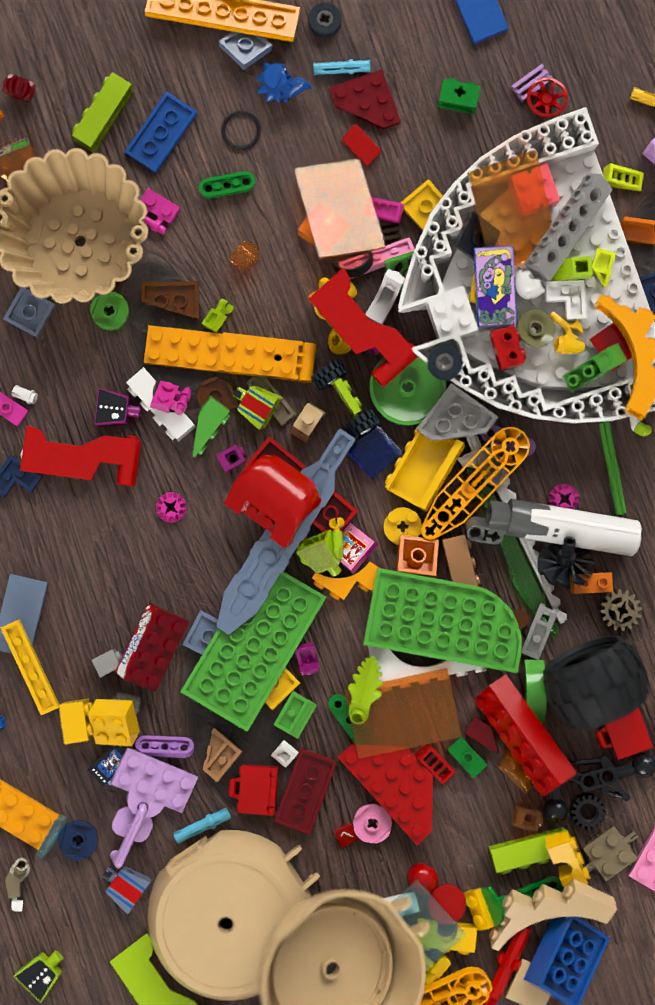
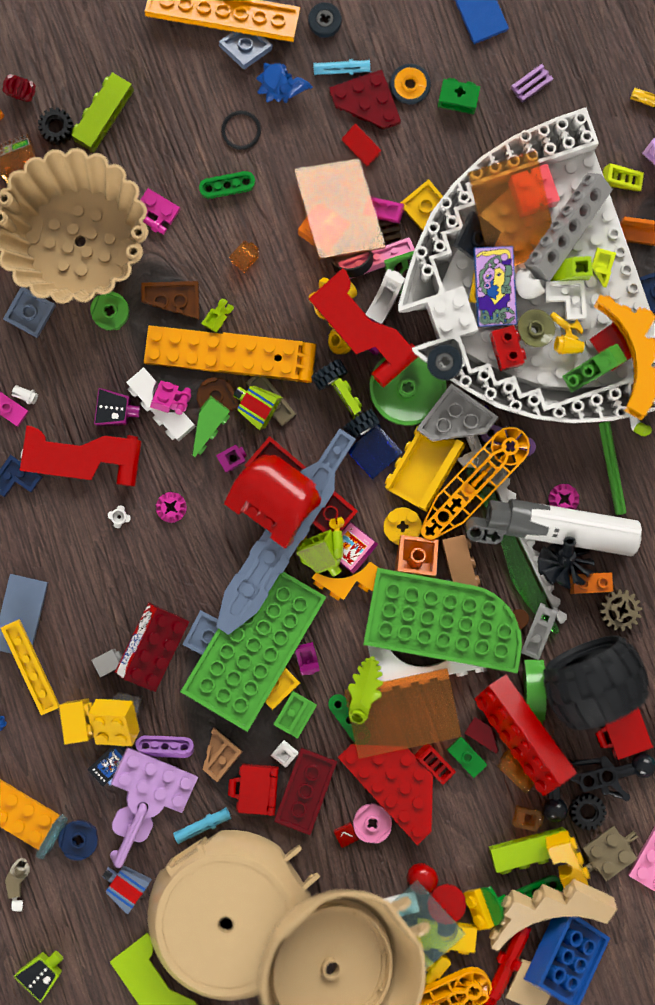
blue tile [124,91,198,175] -> none
tan torso [291,403,326,443] -> none
red wheel [527,77,568,118] -> none
none -> black tyre [38,107,74,145]
none -> white plate [108,505,131,528]
none -> wheel [390,64,431,104]

